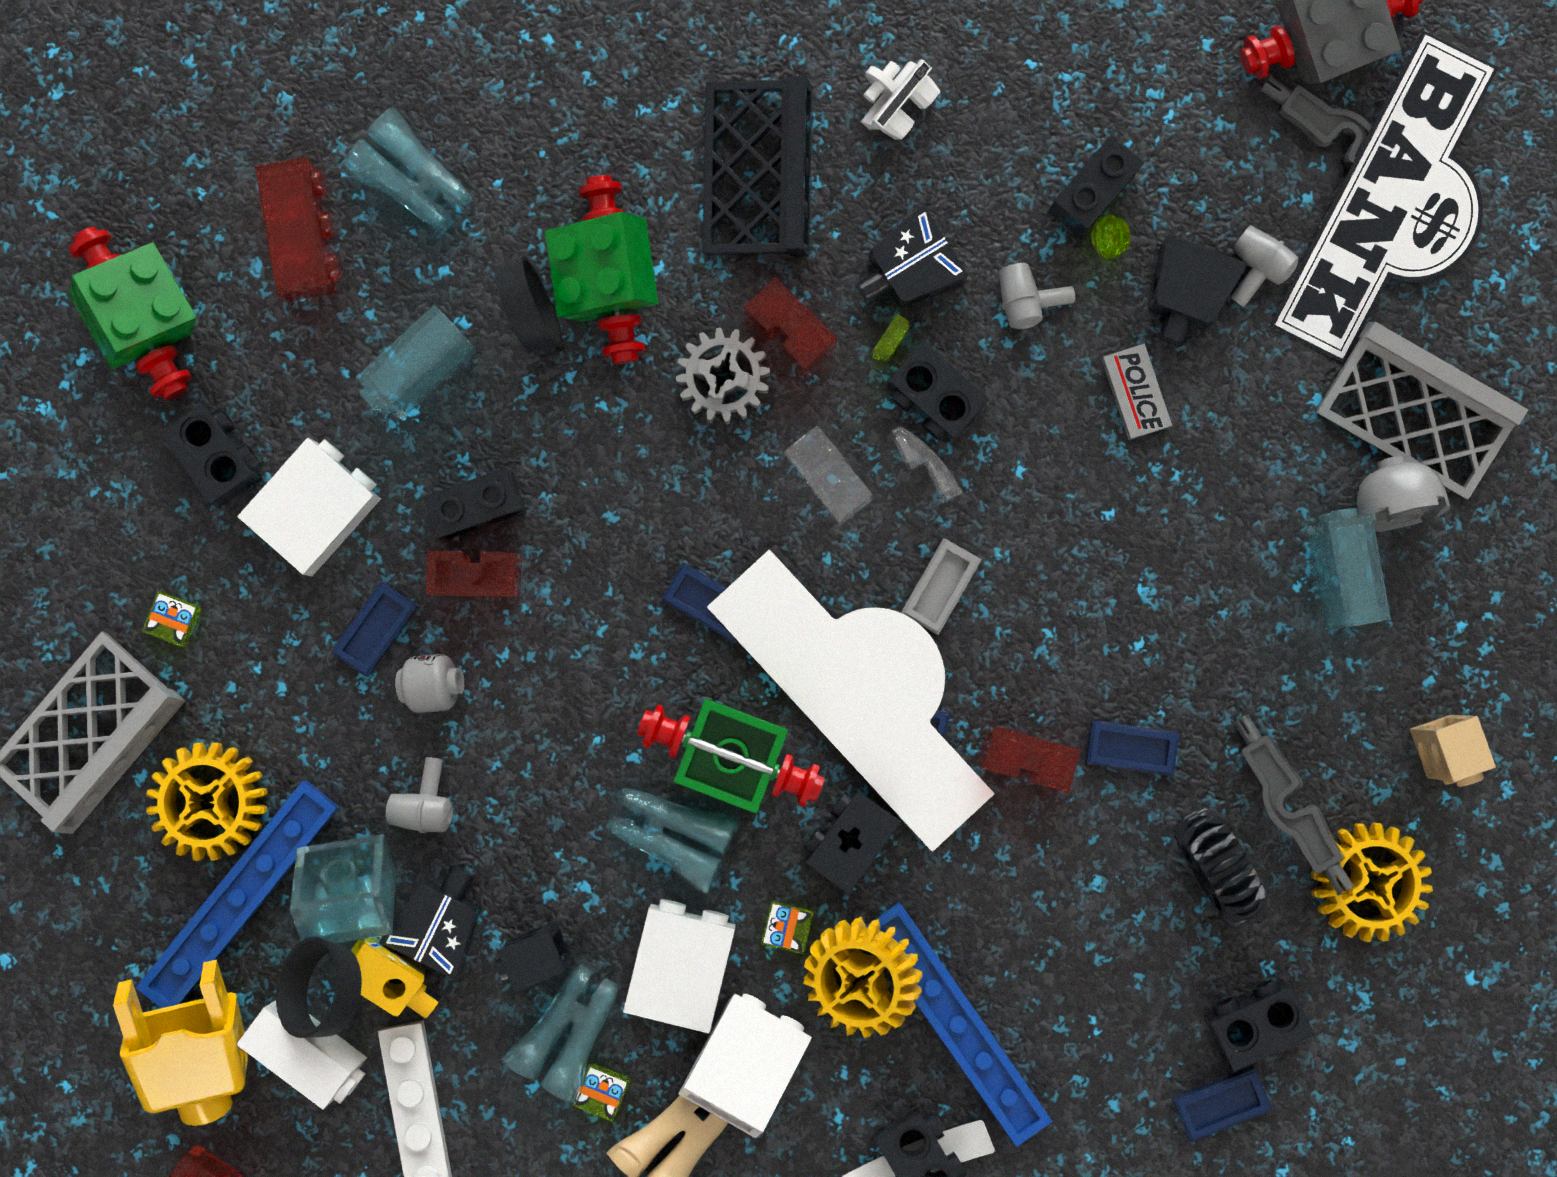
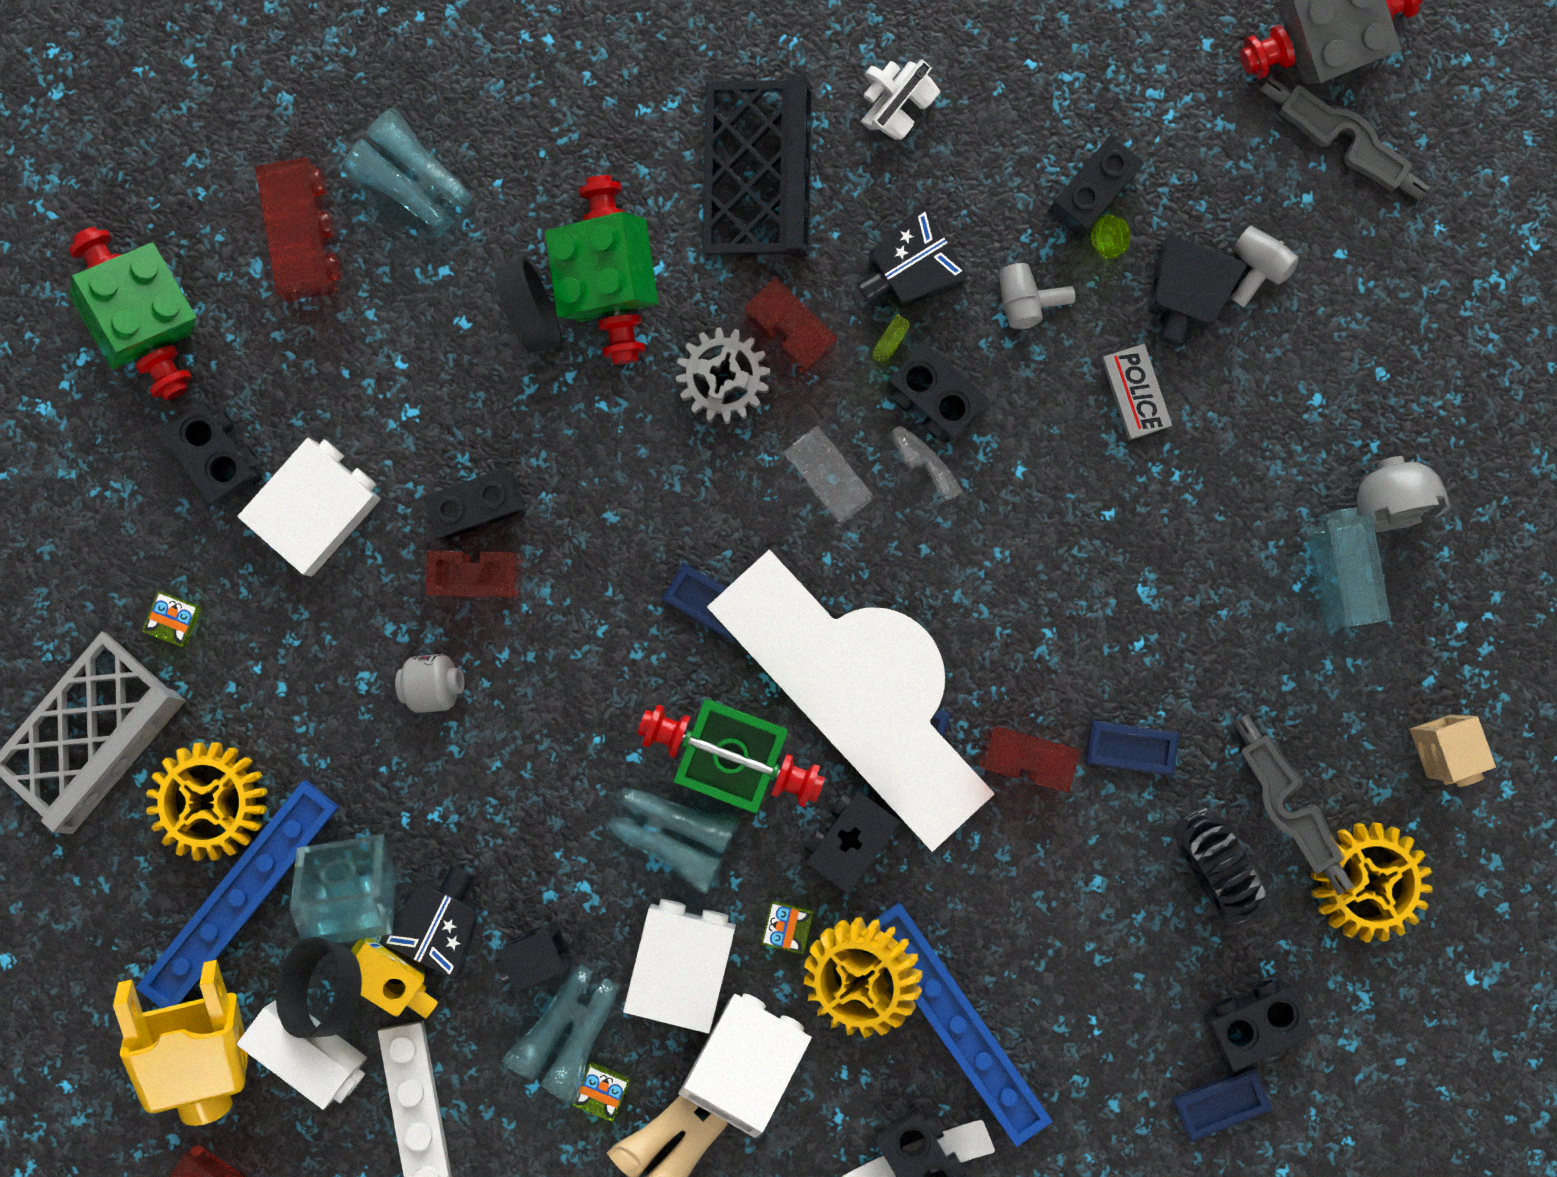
dark blue tile [331,581,419,677] -> none
clear light blue brick [356,304,477,420] -> none
light grey piece [386,757,453,833] -> none
light grey tile [901,538,982,635] -> none
sticker [1269,30,1499,363] -> none
light grey fence [1316,322,1528,500] -> none

